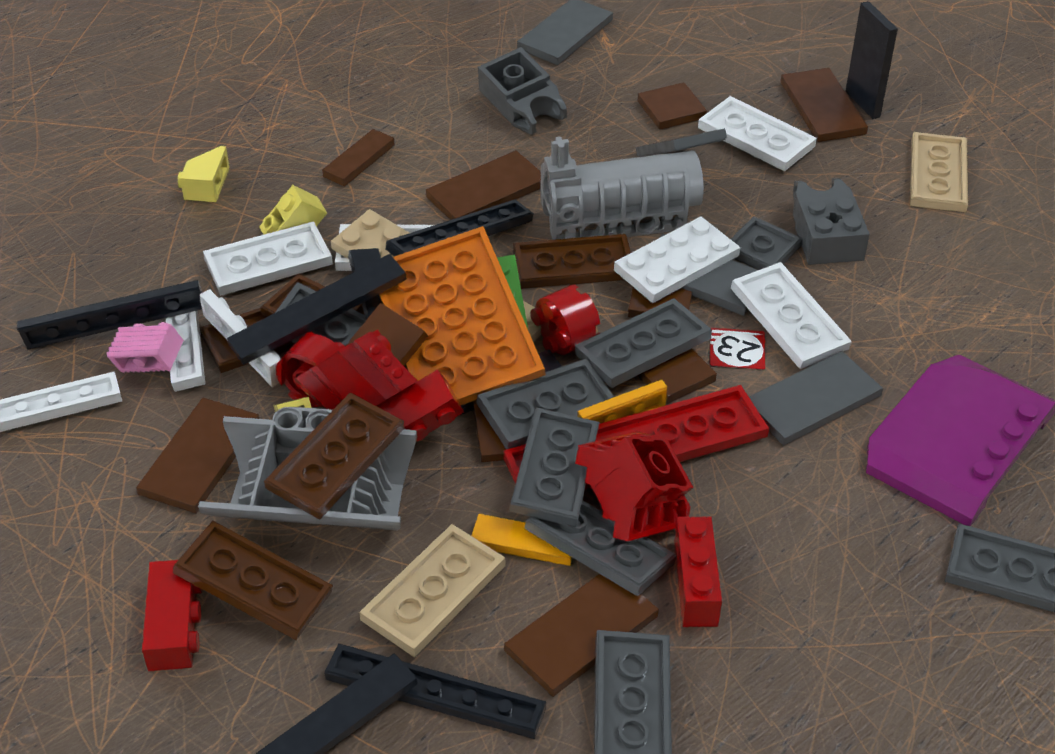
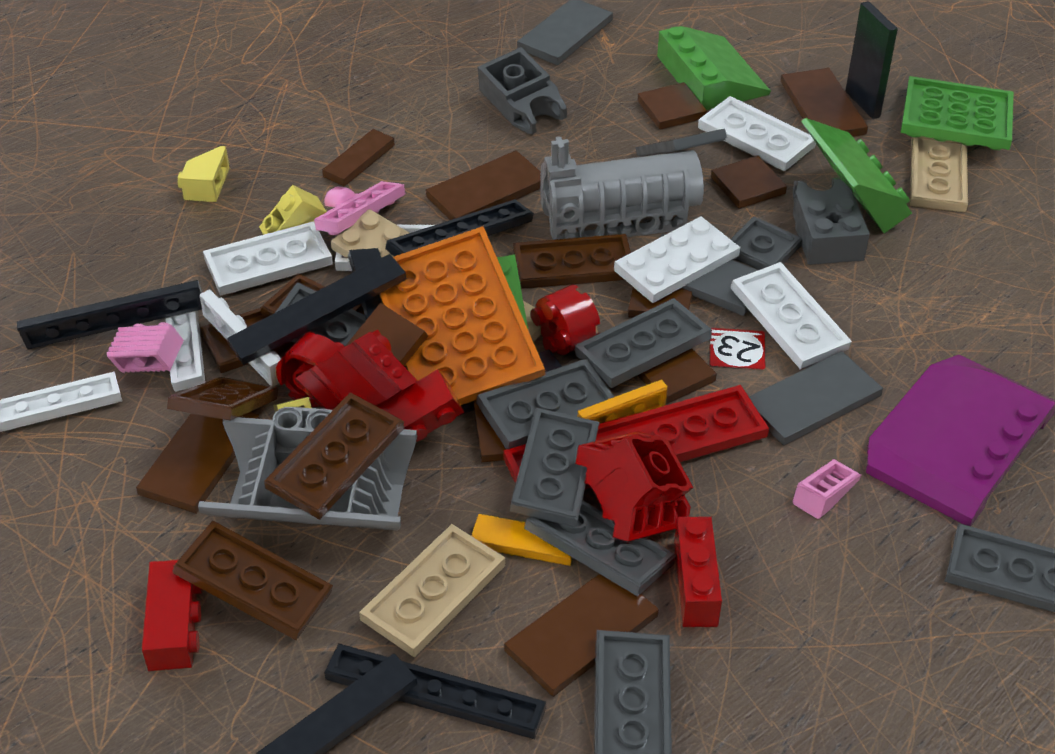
none -> reddish brown tile [167,377,278,421]
none -> bright pink plate [314,181,405,235]
none -> bright green slope [657,26,771,110]
none -> reddish brown tile [711,156,787,208]
none -> bright pink slope [793,459,861,519]
none -> bright green slope [801,118,912,233]
none -> bright green plate [900,76,1014,150]

